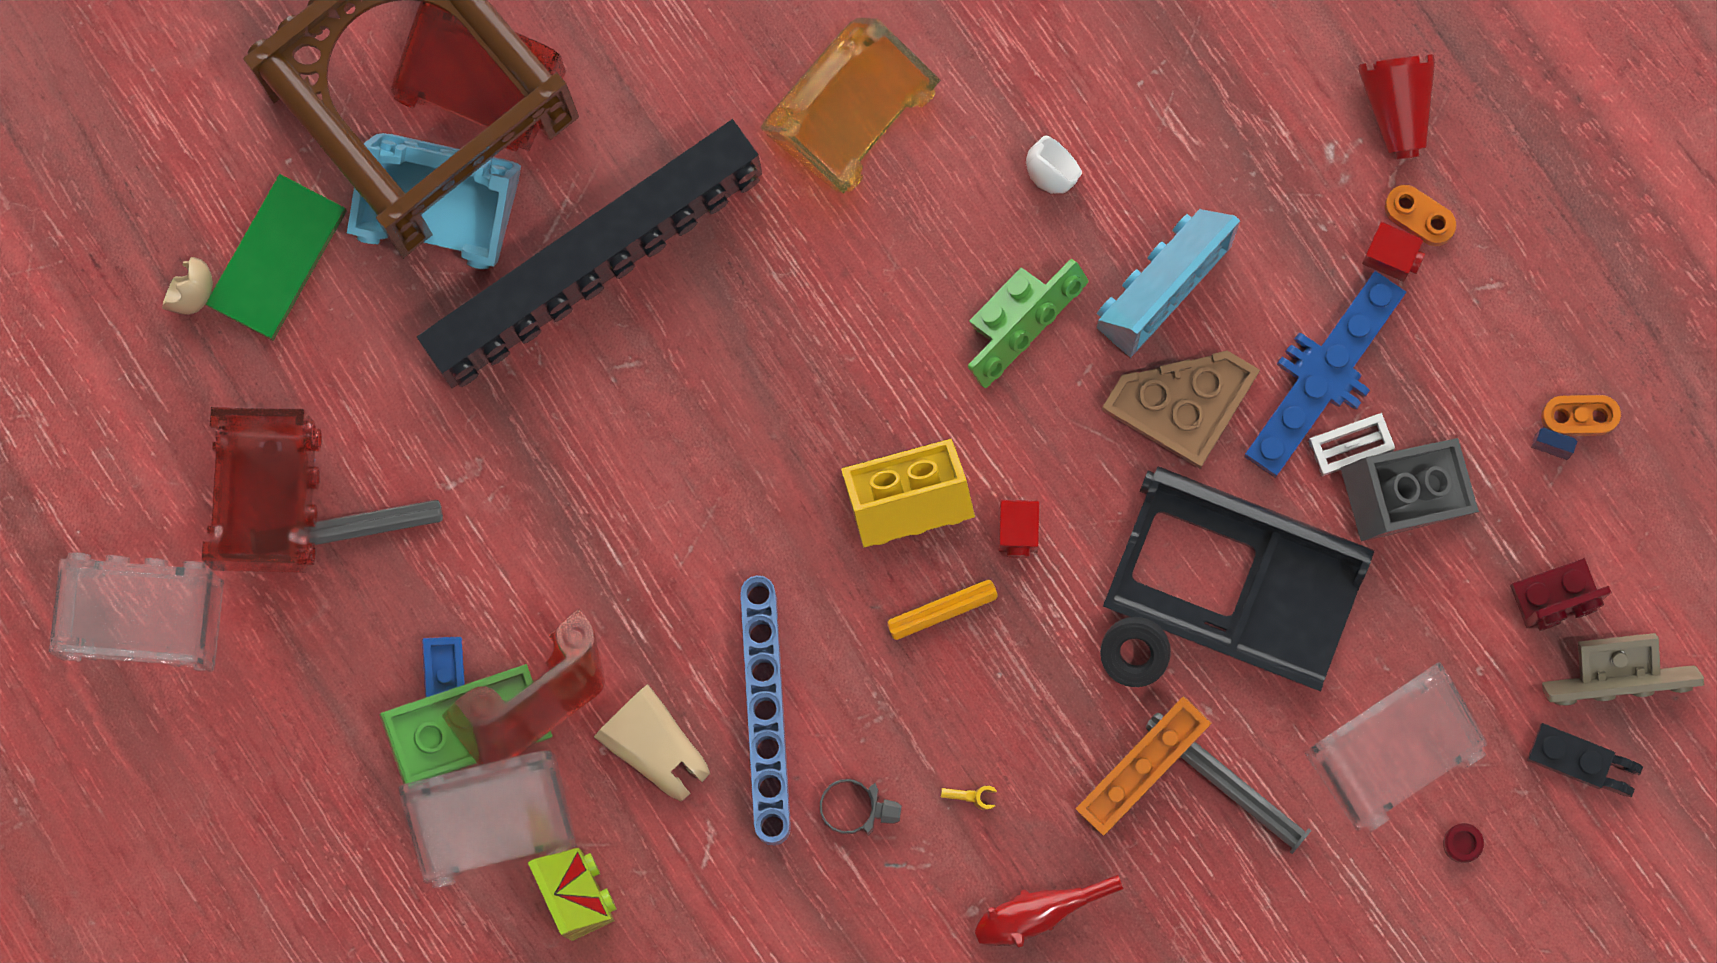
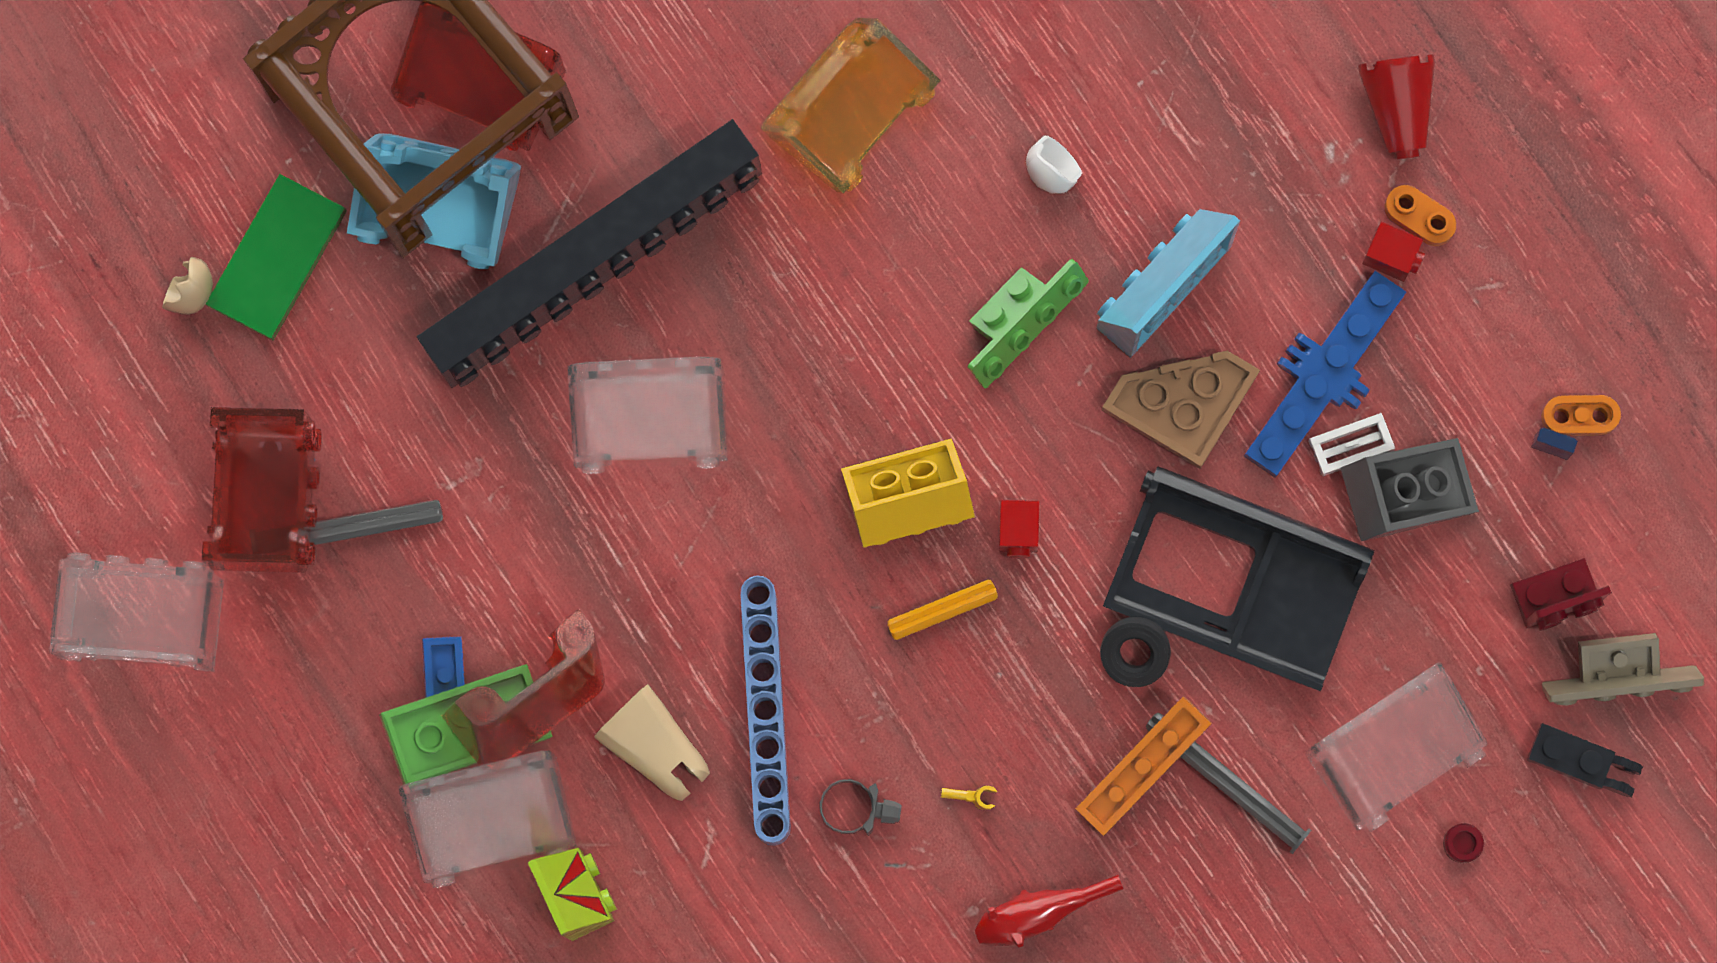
none -> clear windscreen [567,357,728,474]

